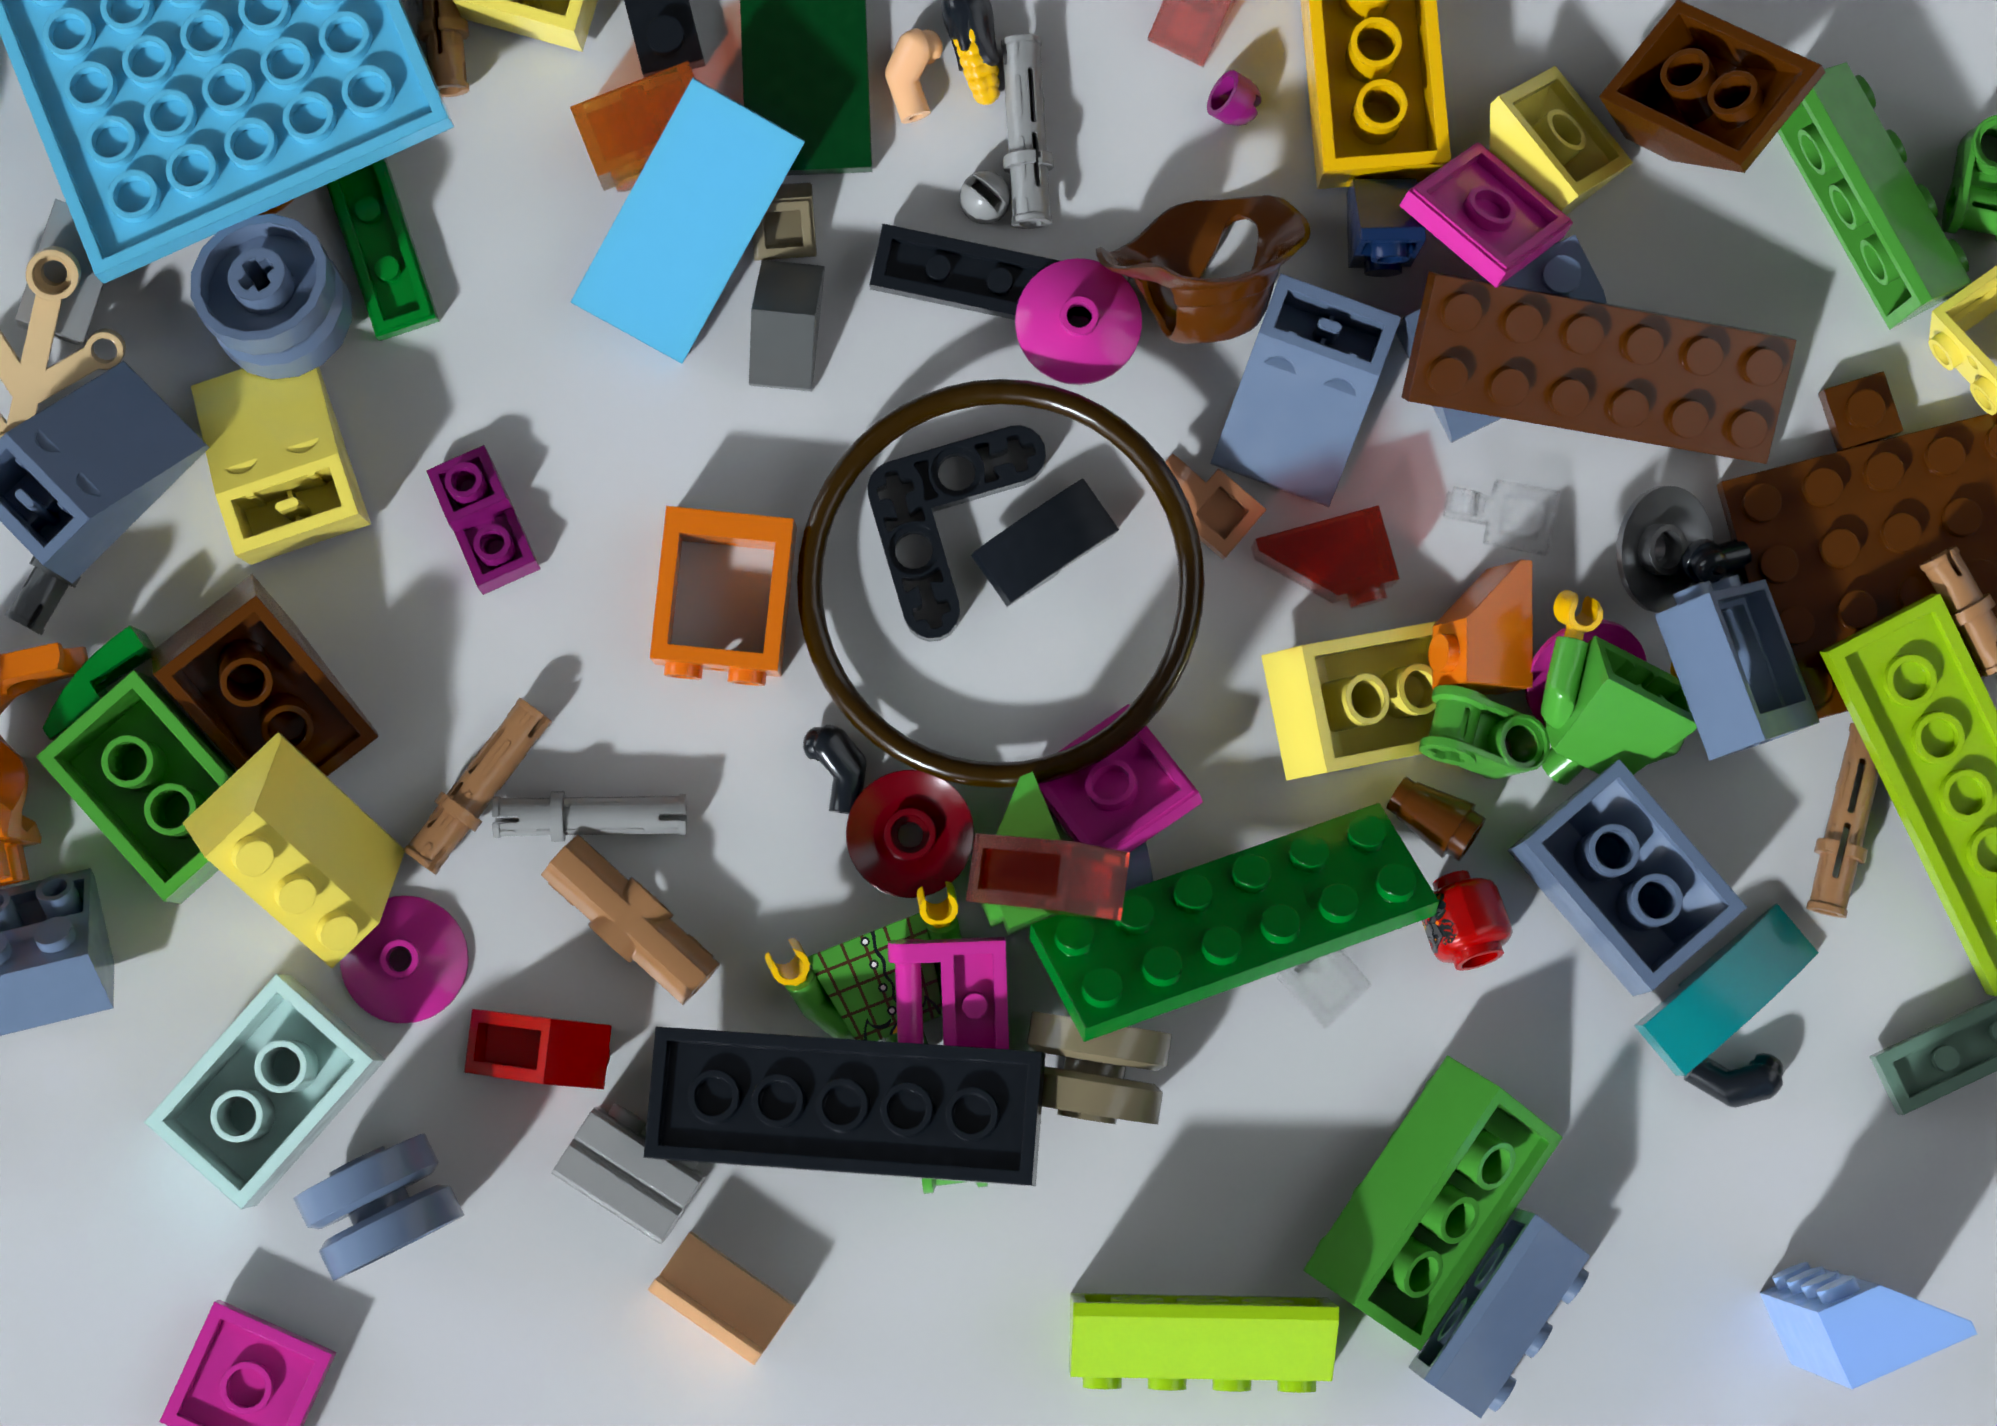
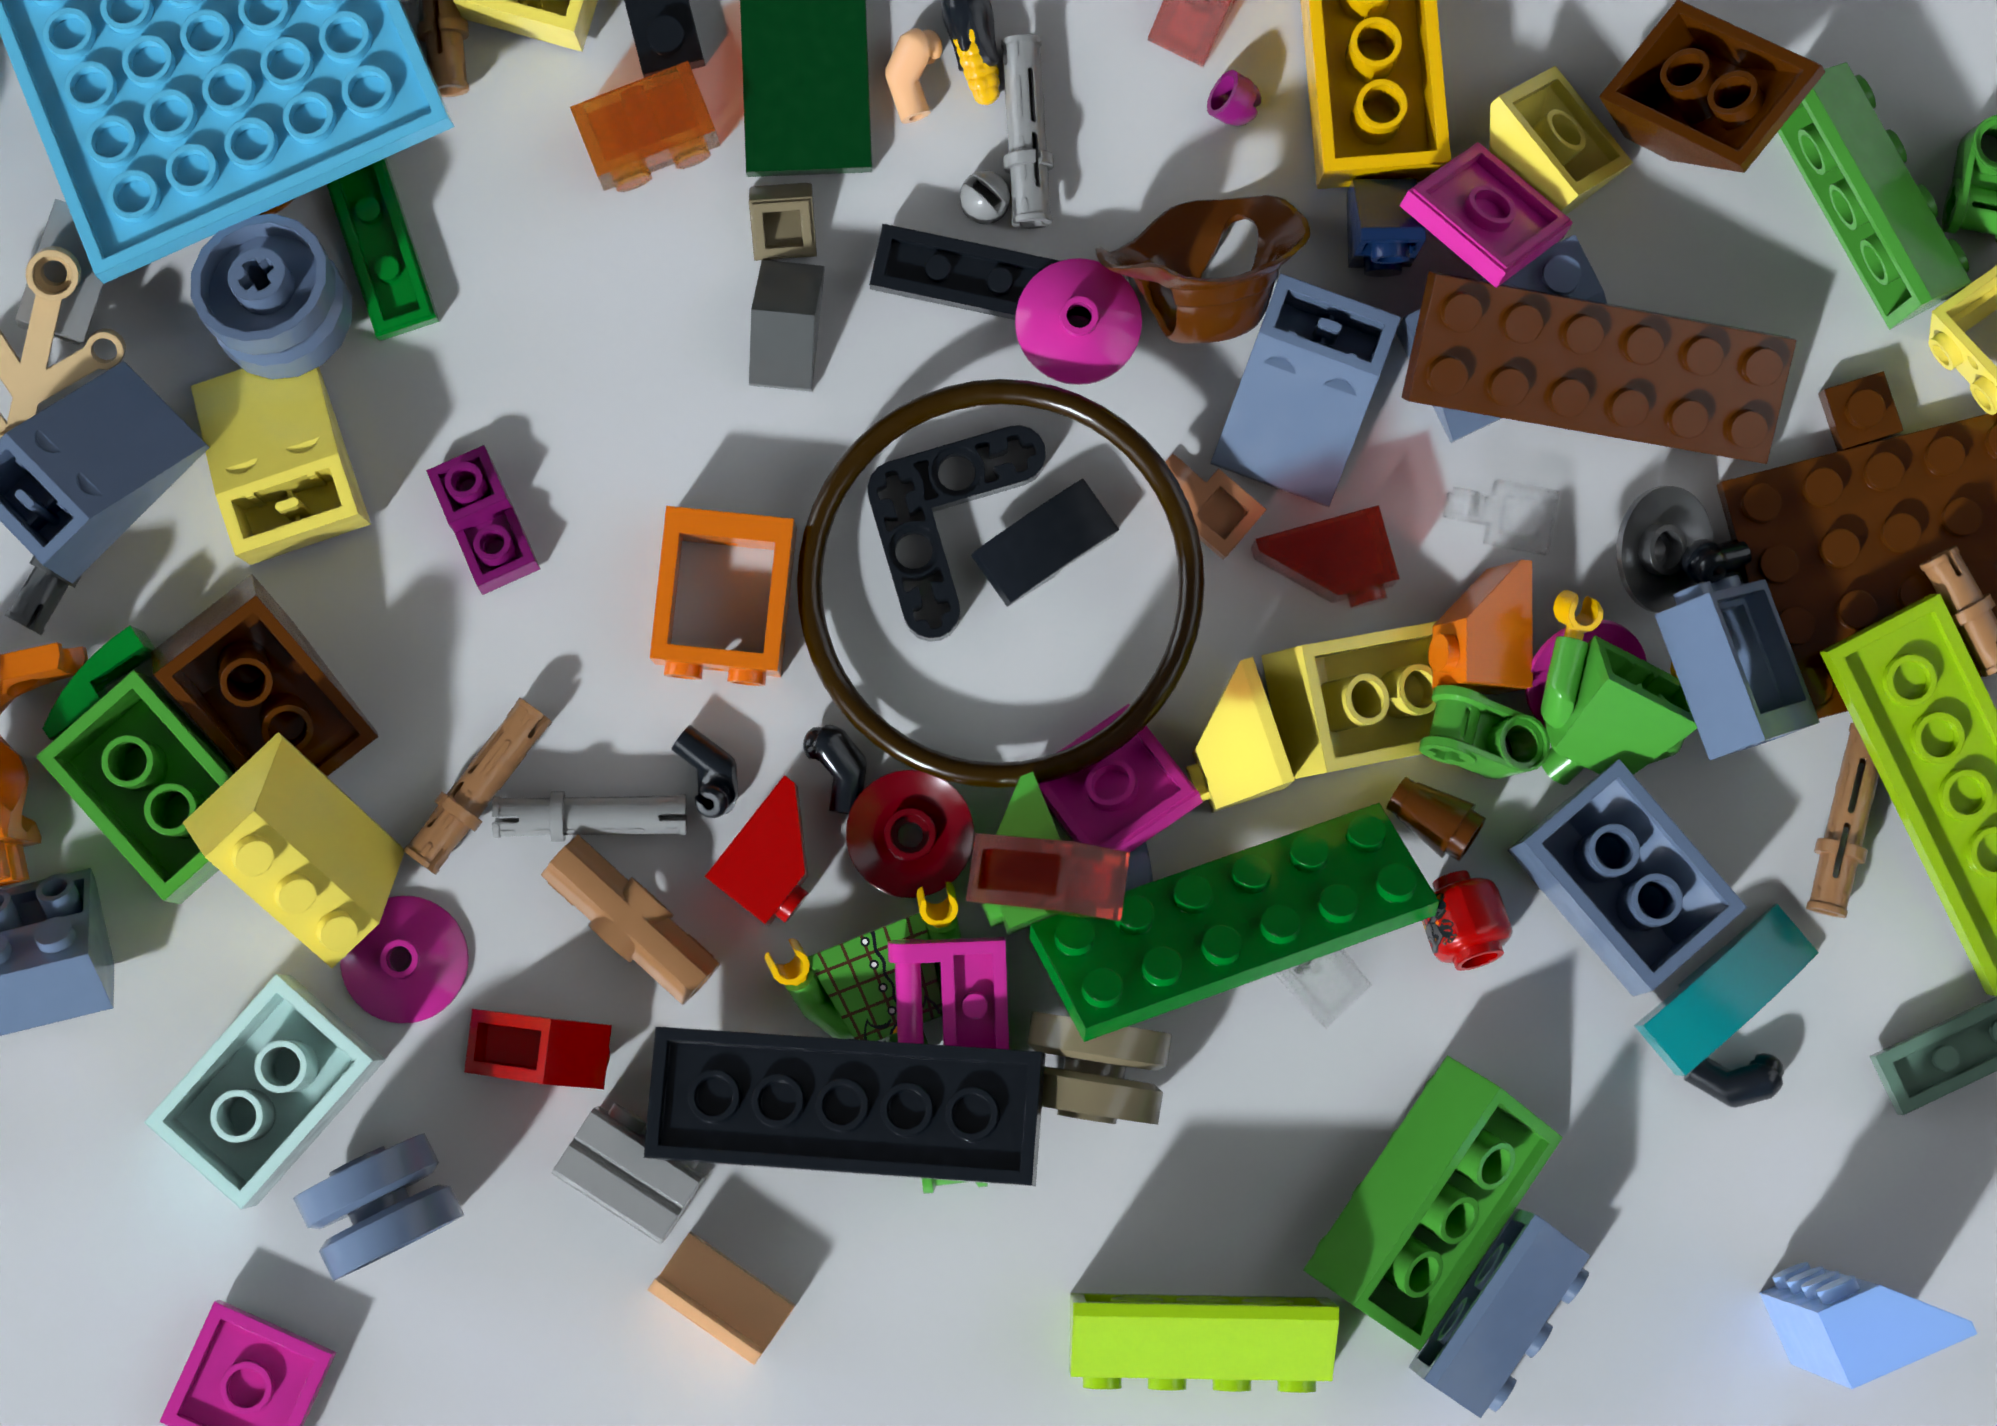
medium azure tile [570,77,805,364] -> none
none -> black arm [671,725,739,818]
none -> red slope [704,775,809,926]
none -> light yellow slope [1186,657,1295,813]

